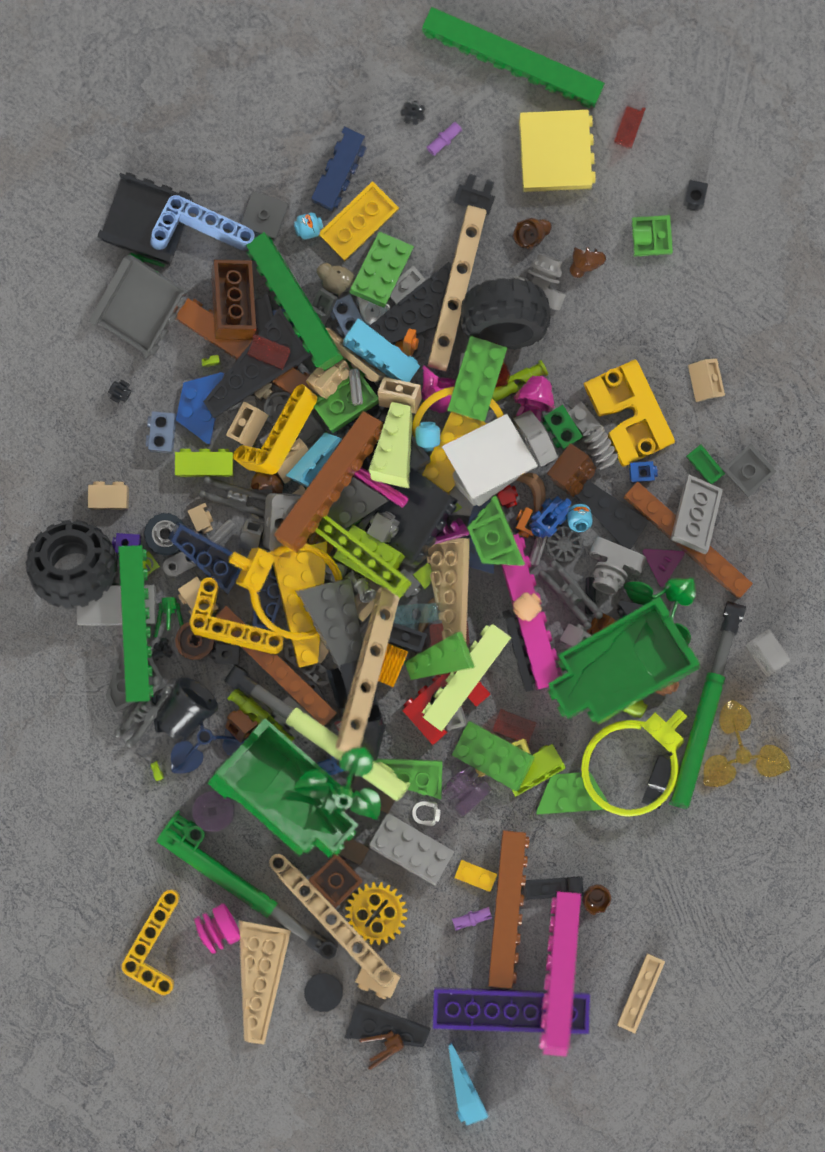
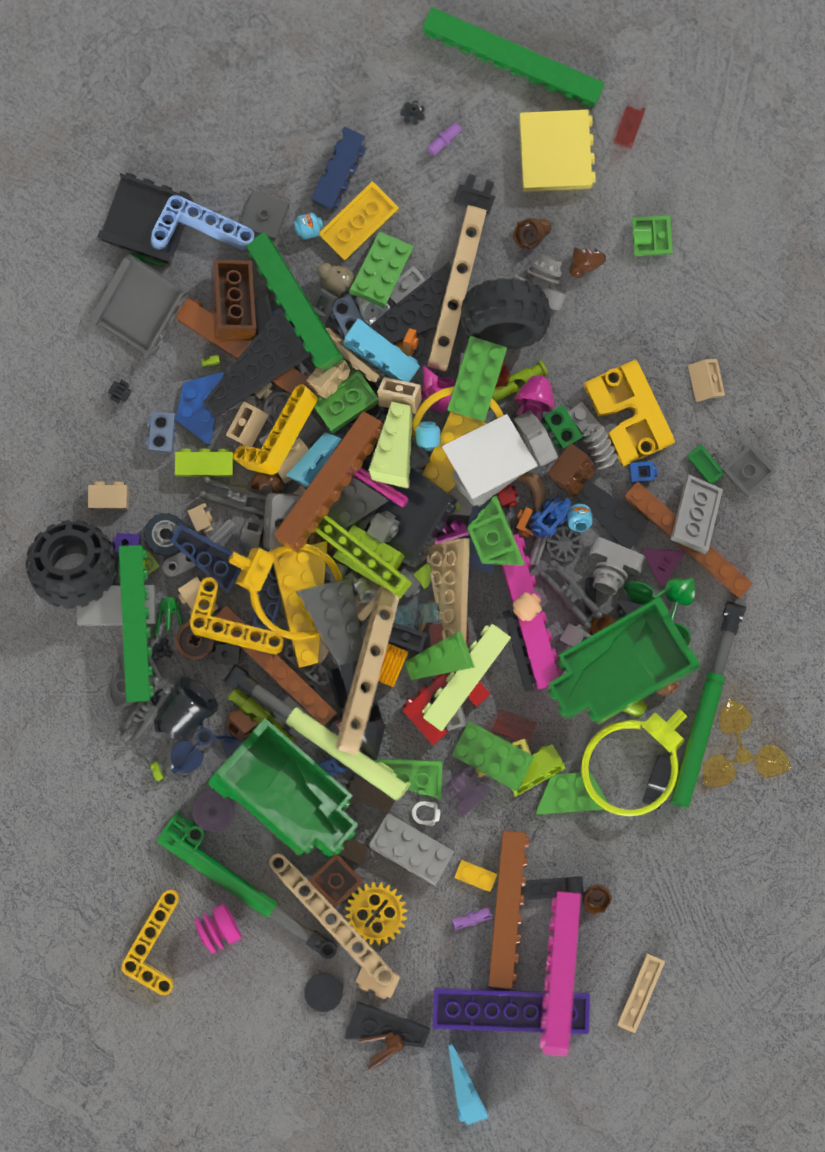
tan wing [239,920,291,1044] -> none
clear red panel [248,334,291,369] -> none
green plant [293,747,381,820] -> none
light grey axle [349,369,363,406] -> none
black brick [683,180,708,211] -> none
light grey axle [746,629,790,677] -> none

